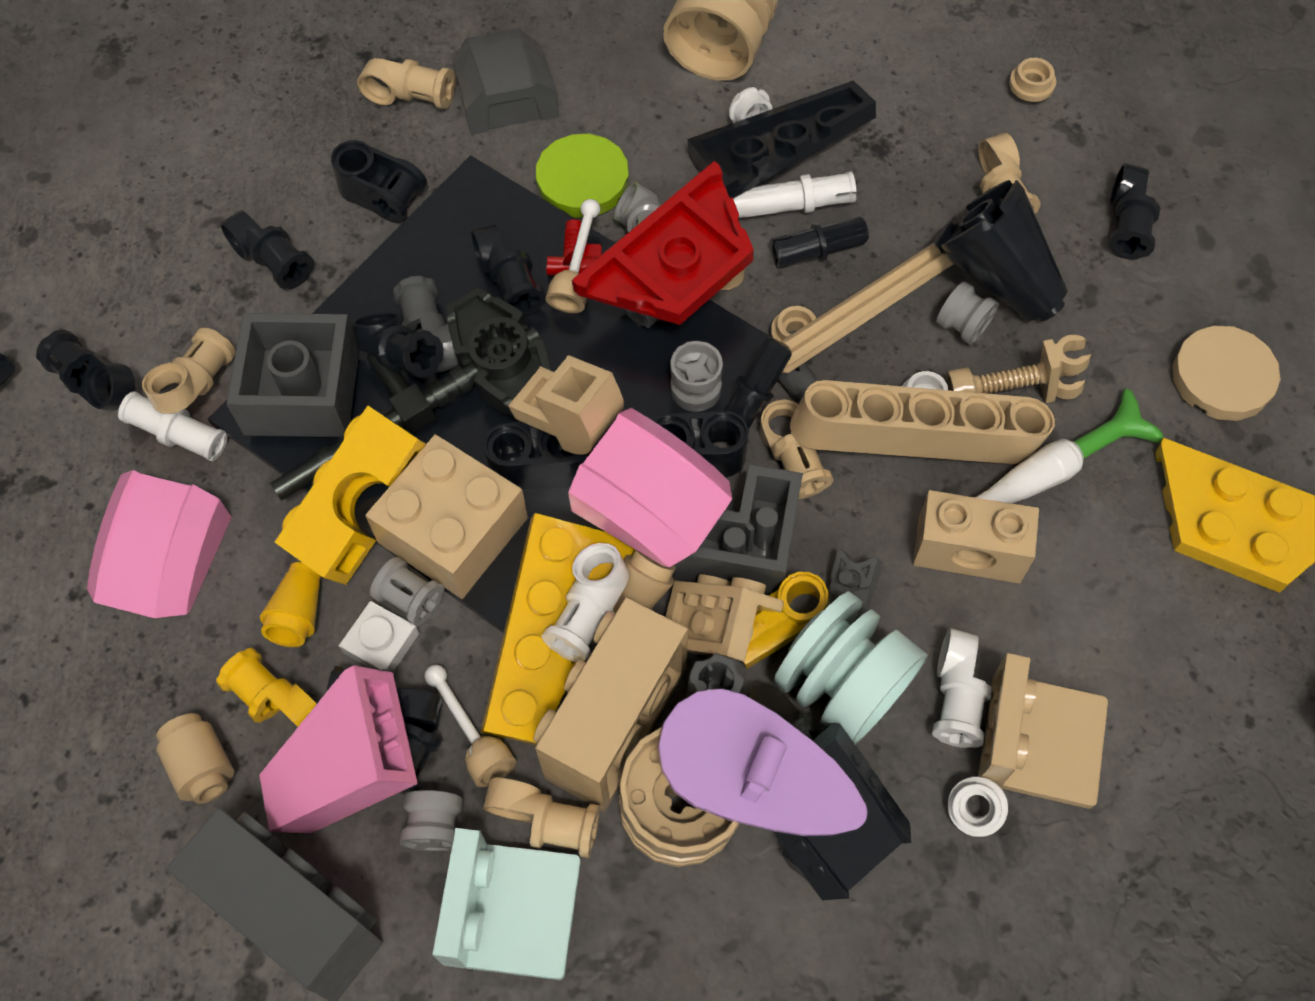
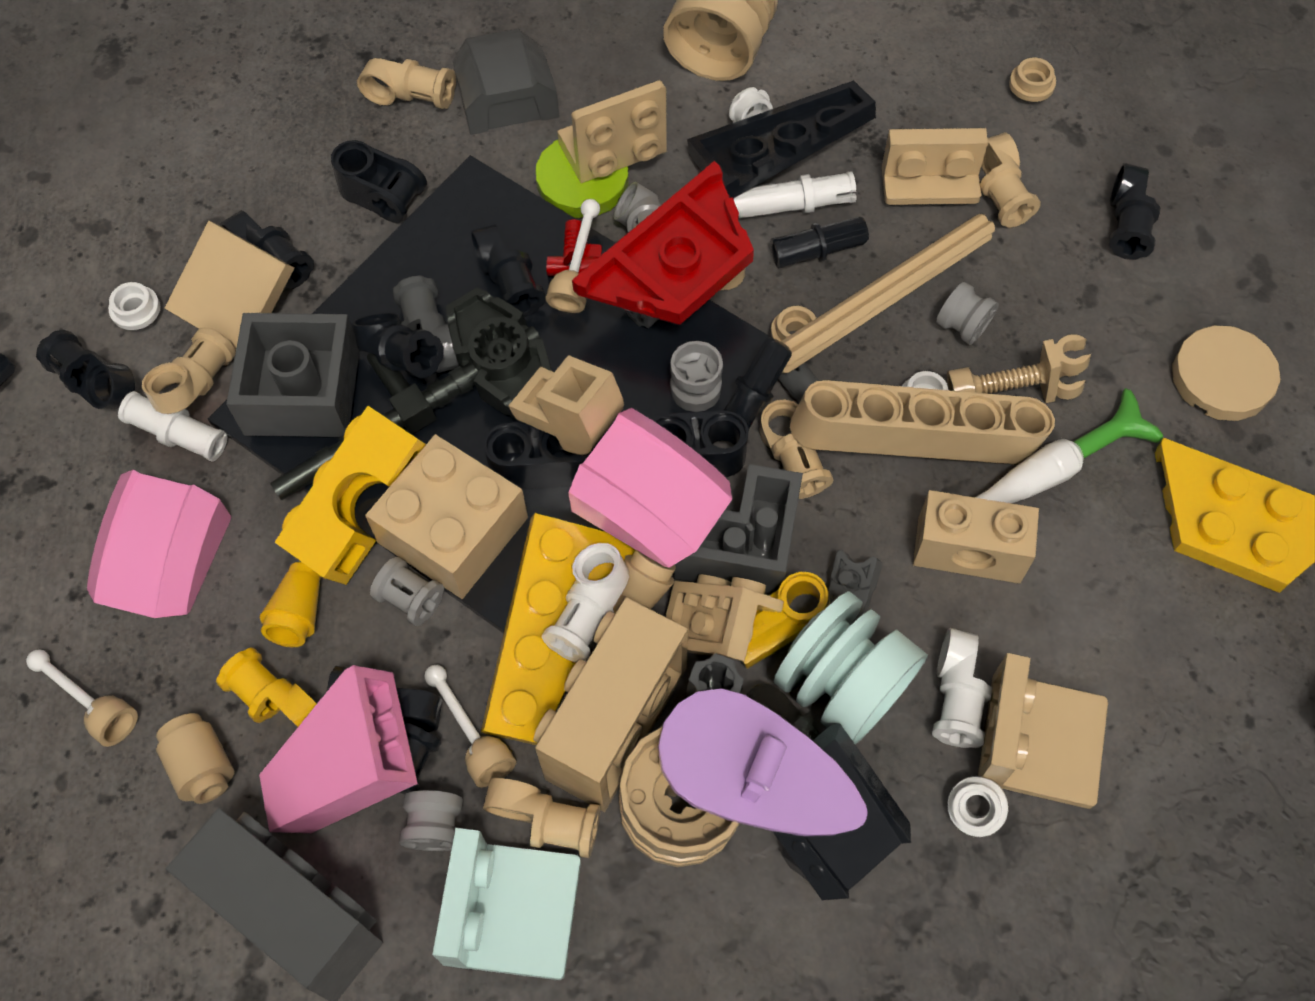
white plate [339,601,419,671] -> none
black cone [934,180,1068,322] -> none
none -> tan hinge [26,649,138,747]
none -> white plate [108,282,161,330]
none -> tan tile [165,221,294,350]
none -> tan bracket [557,80,667,183]
none -> tan bracket [882,128,988,205]

